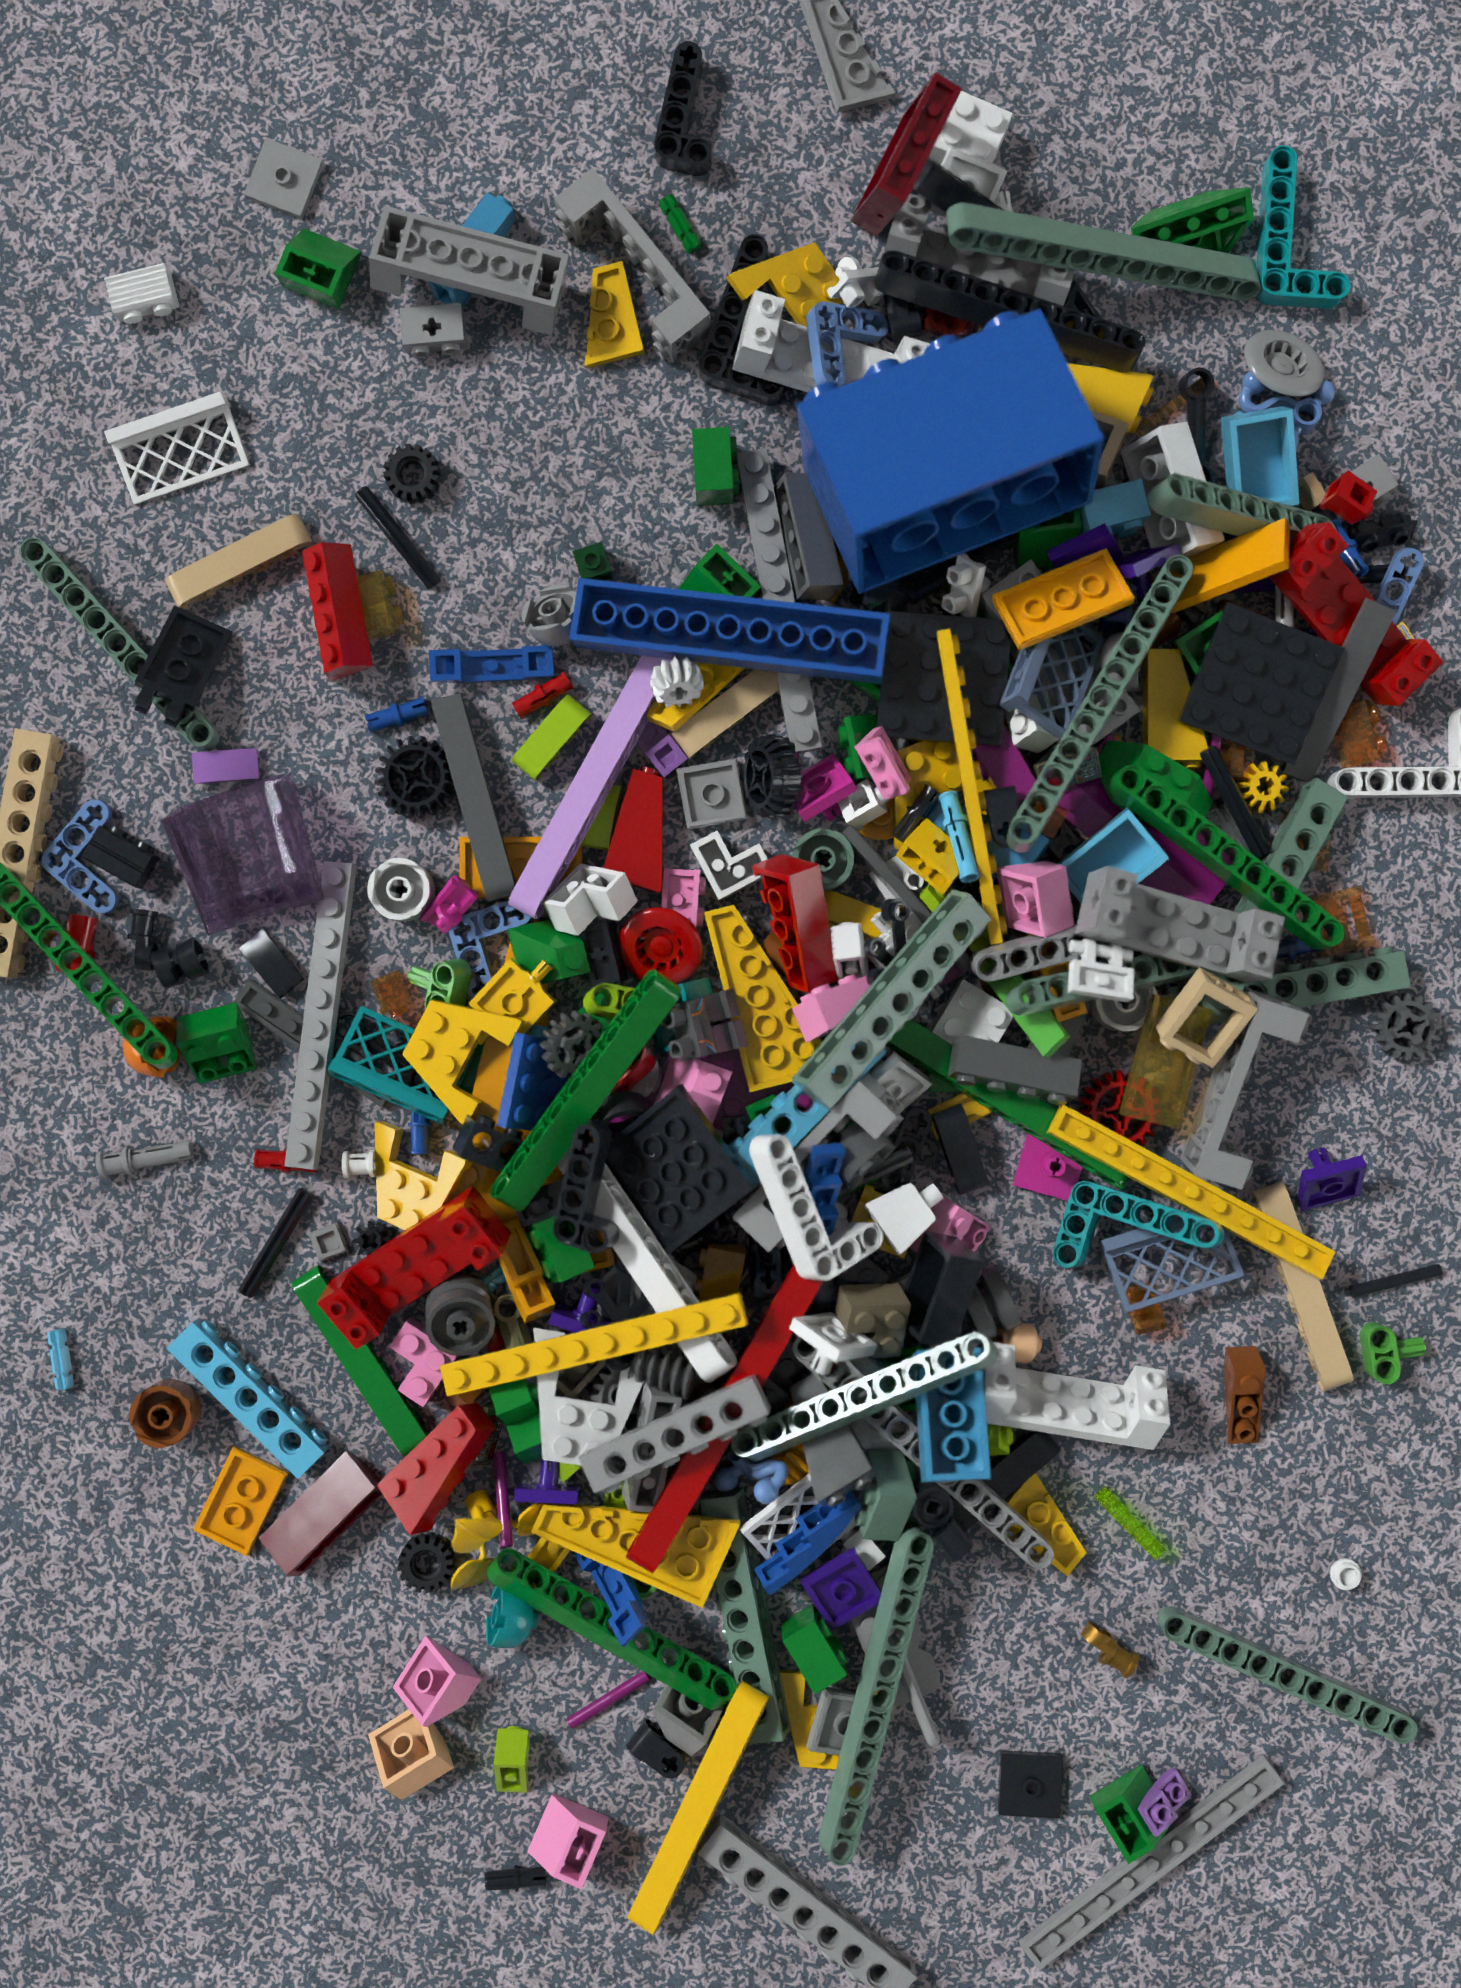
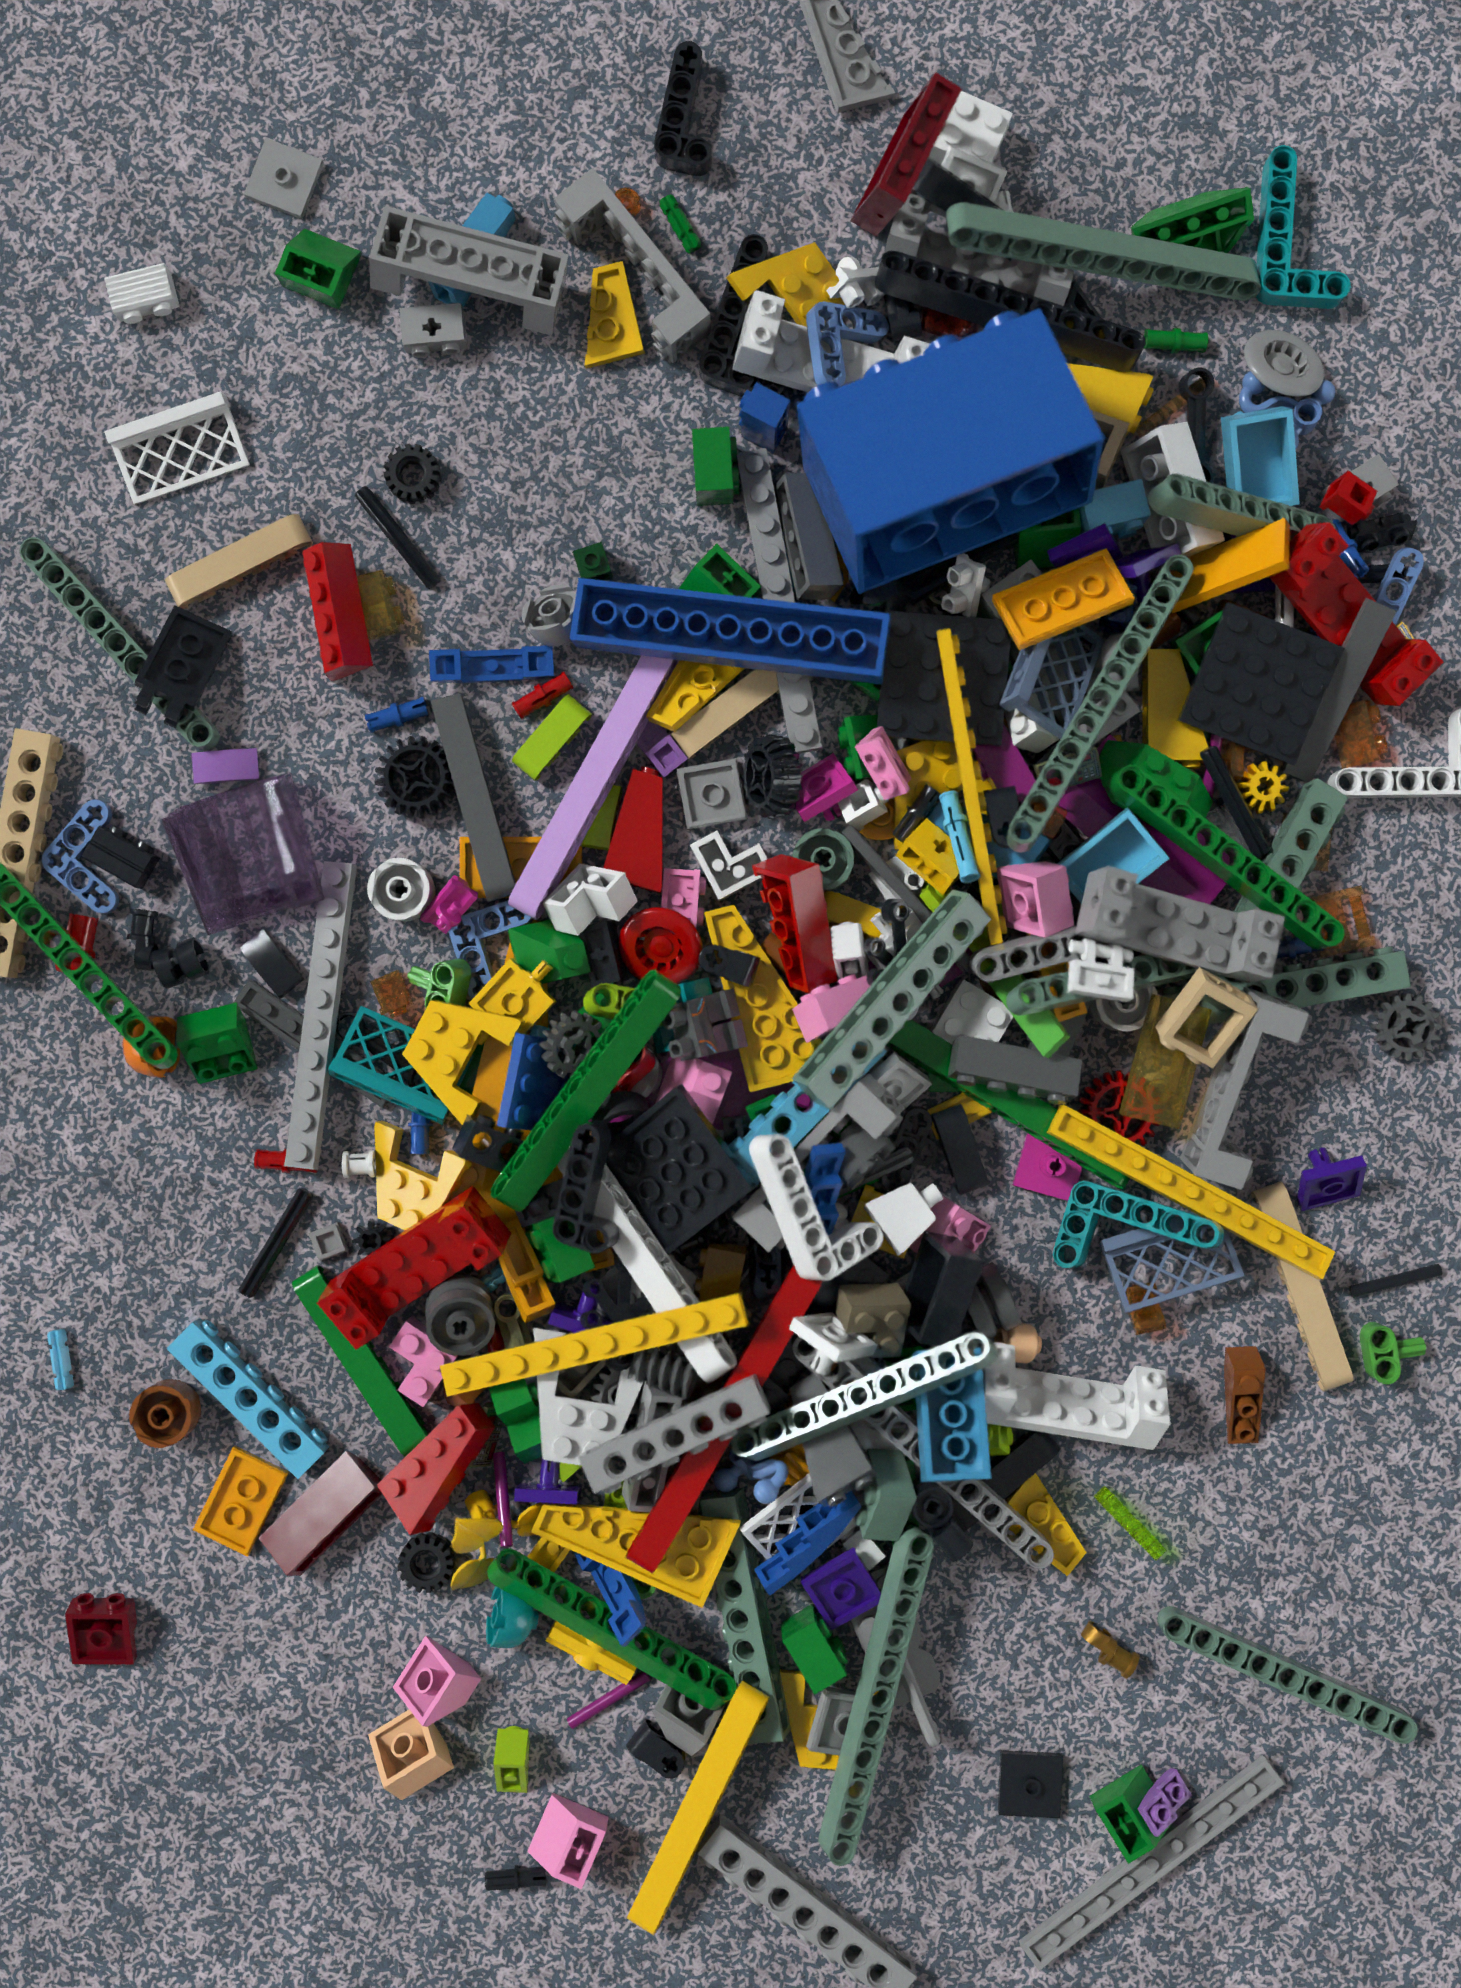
light grey pin [95,1140,194,1180] -> none
white gear [650,656,704,708] -> none
tan plate [1298,472,1326,512] -> none
white plate [1330,1558,1362,1590] -> none
none -> dark red plate [65,1593,137,1665]
none -> yellow piece [545,1620,637,1685]
none -> clear orange plate [615,187,641,216]
none -> black piece [699,945,761,988]
none -> blue brick [739,383,790,454]
none -> green pin [1143,328,1208,354]

